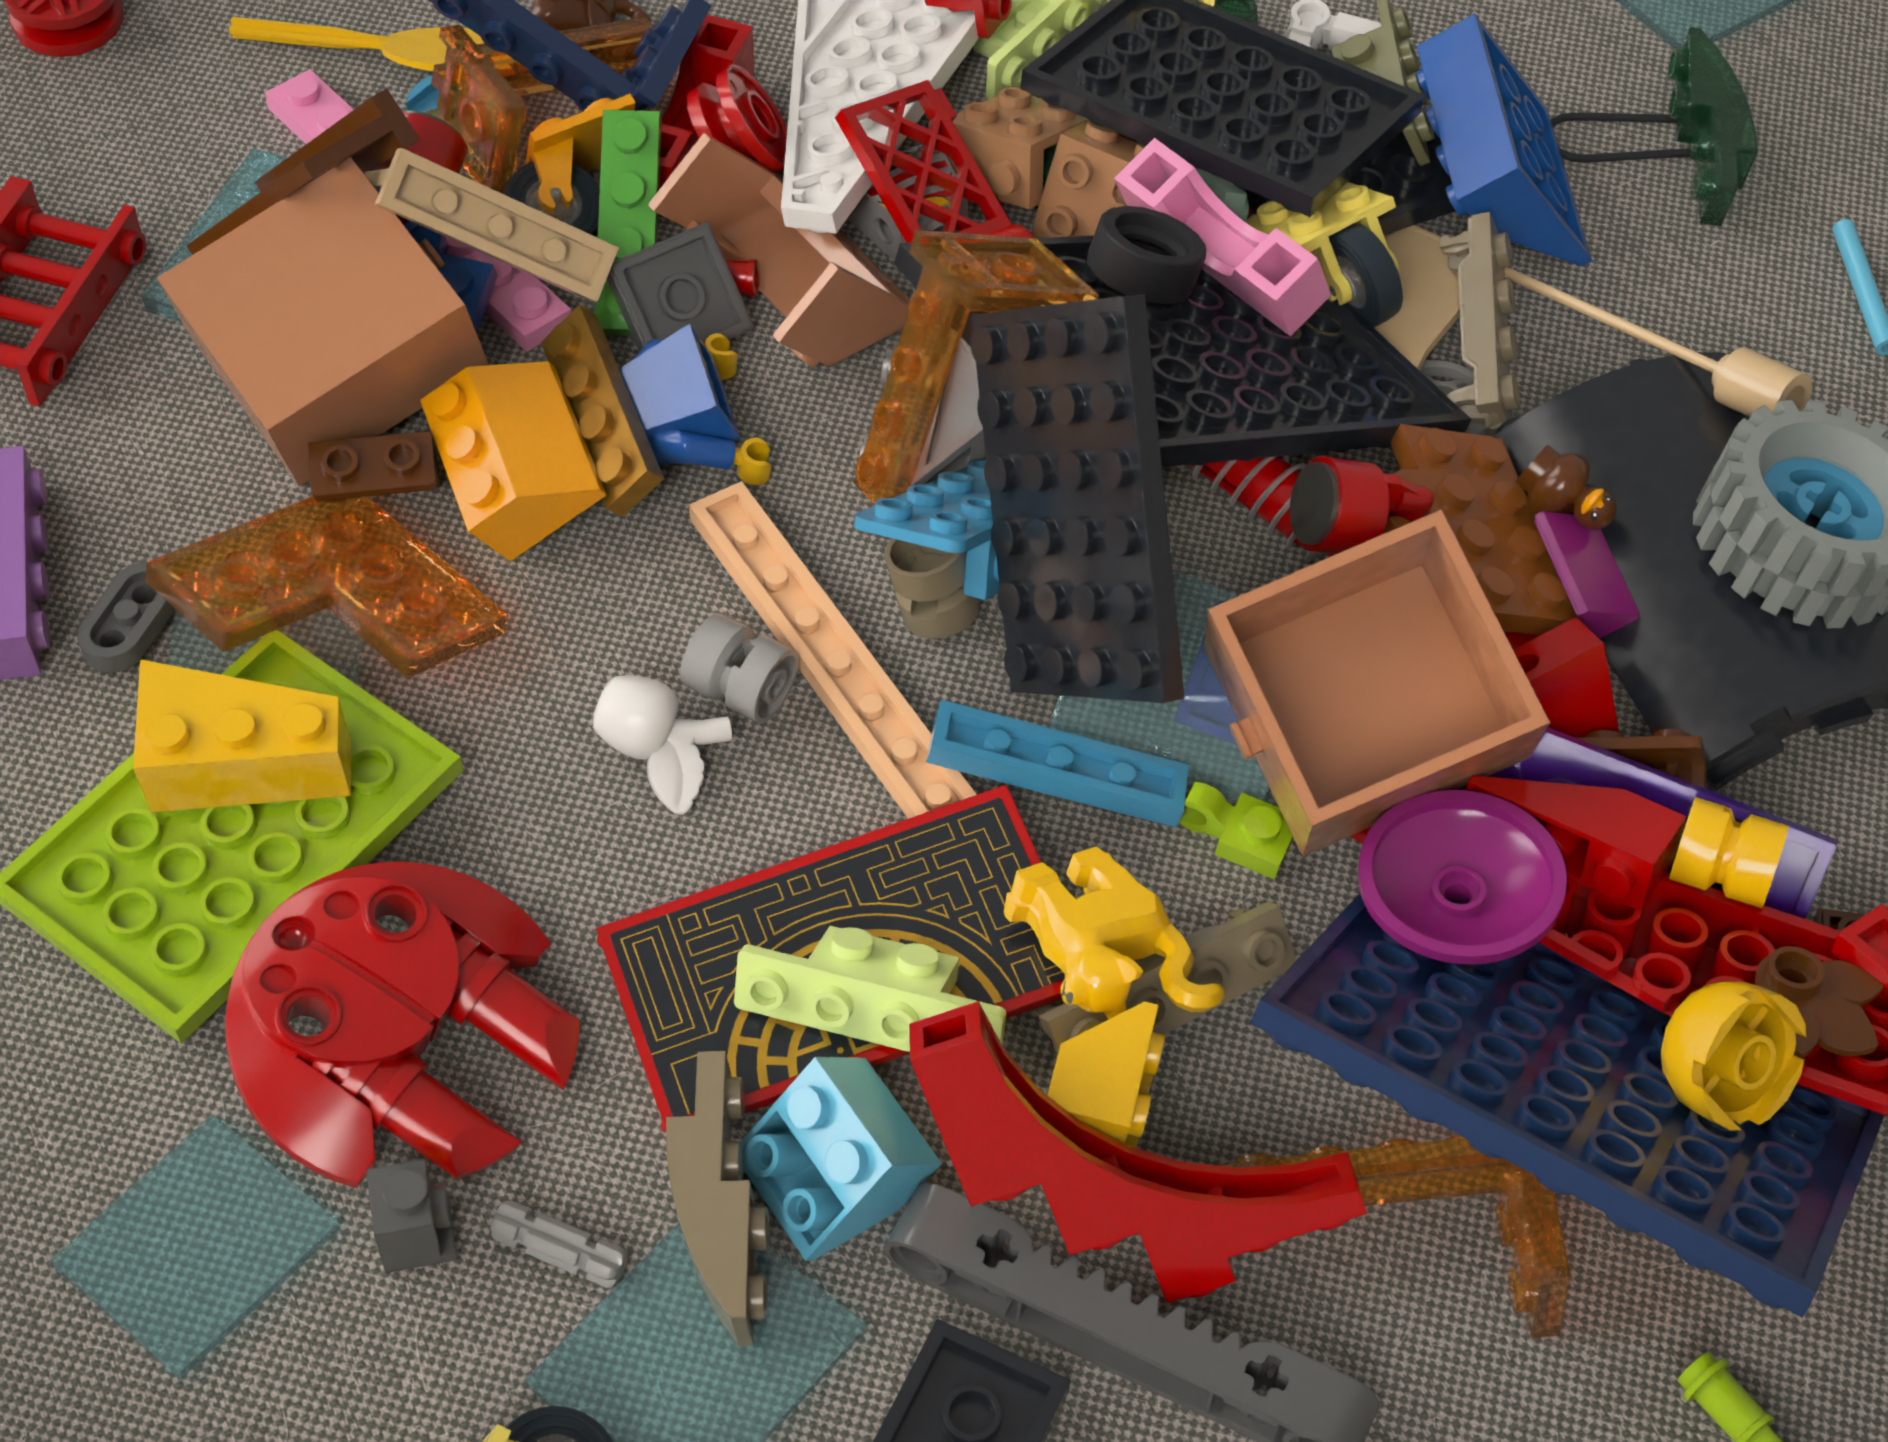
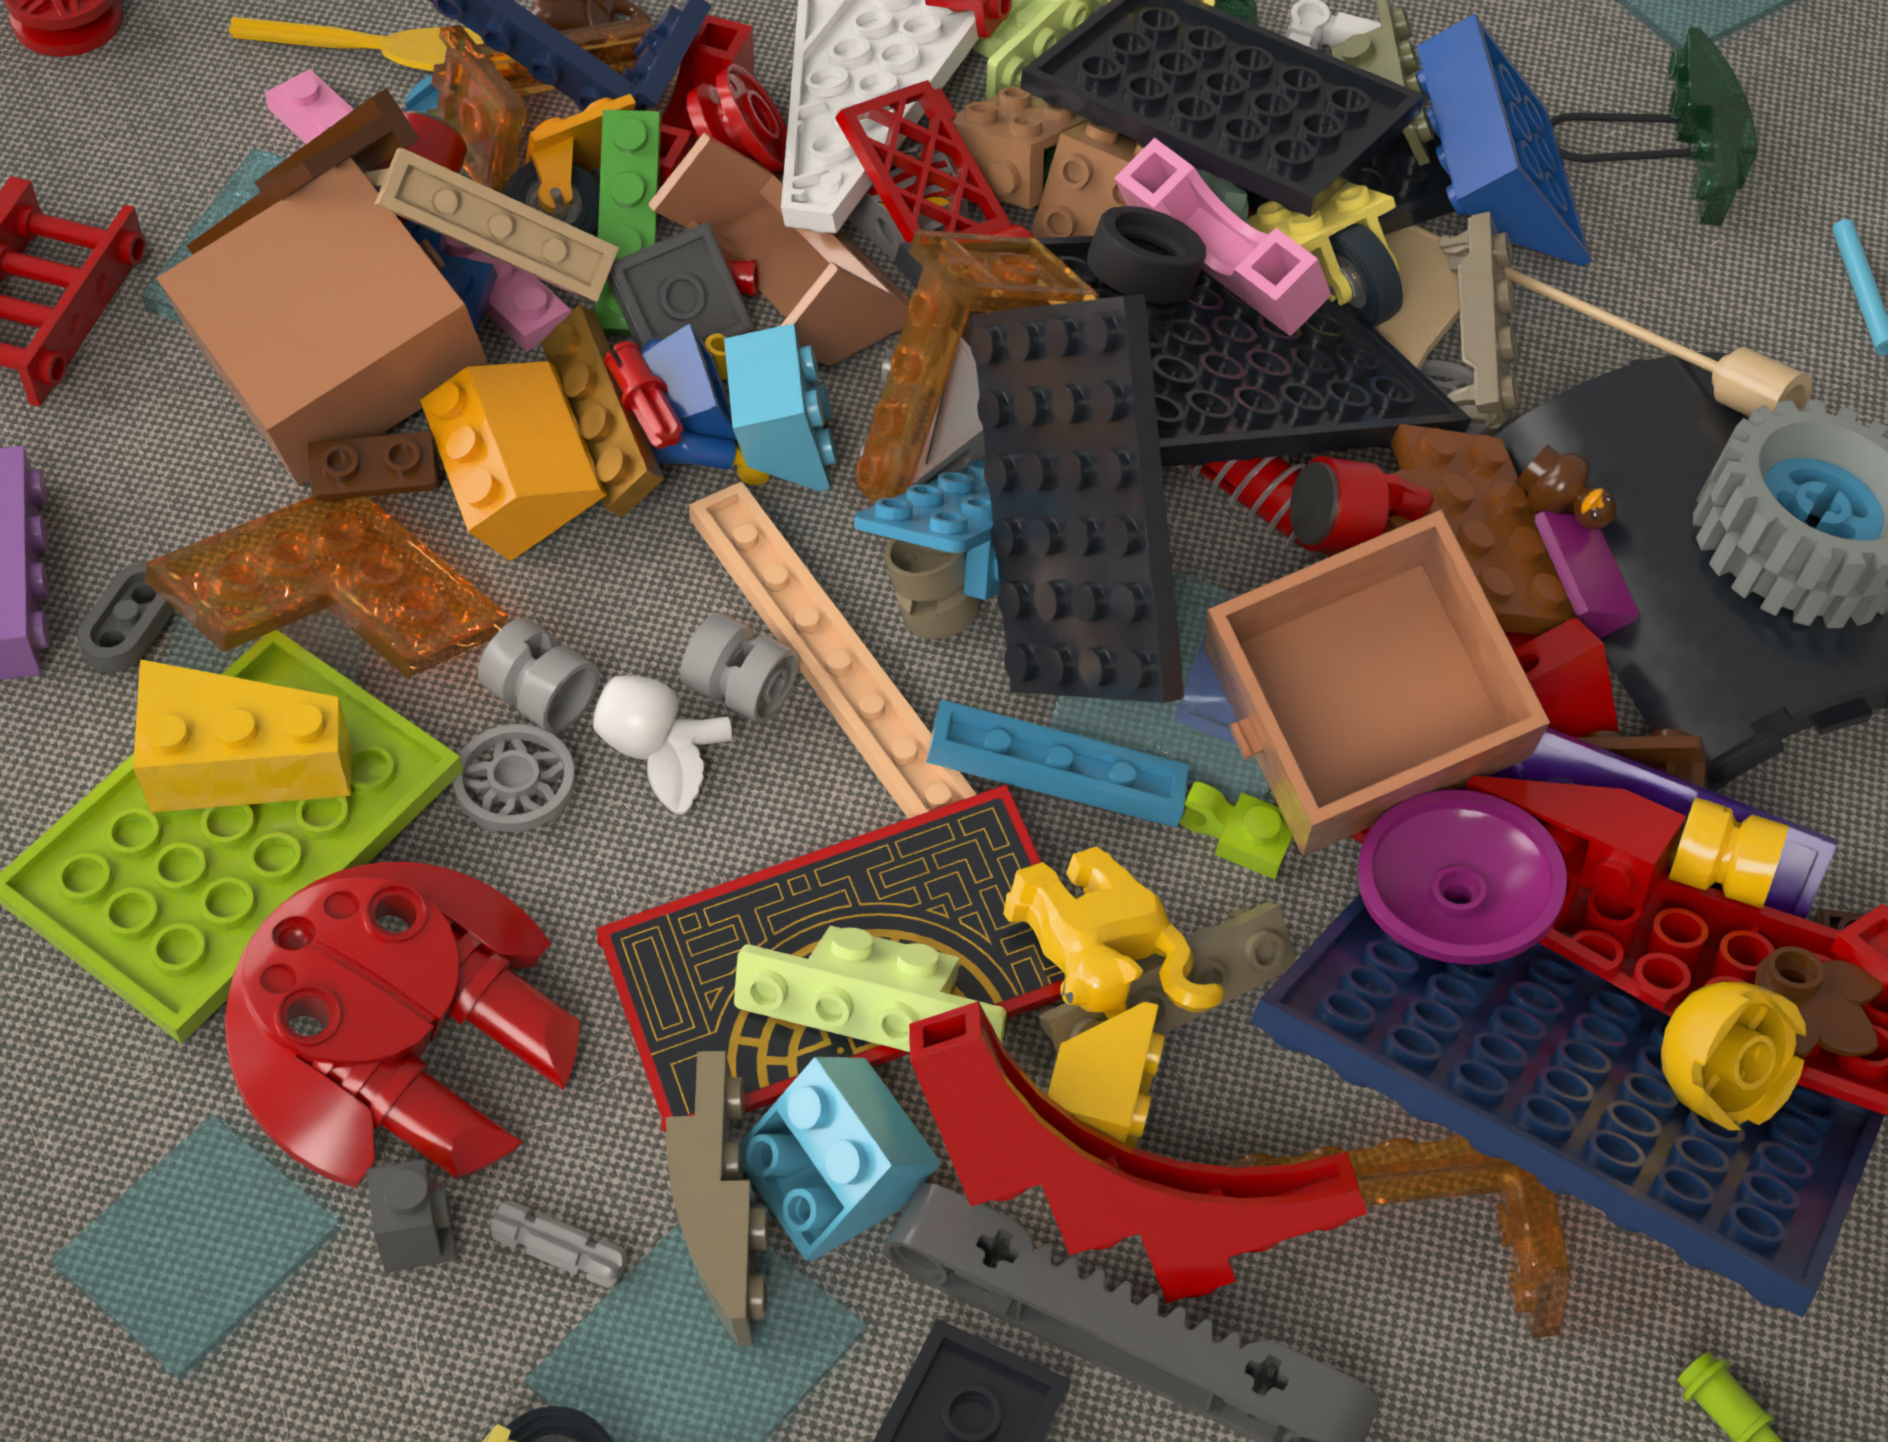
none -> light grey wheel [453,724,575,833]
none -> light grey wheel [478,617,600,734]
none -> red axle [604,341,683,449]
none -> medium azure slope [724,323,837,492]

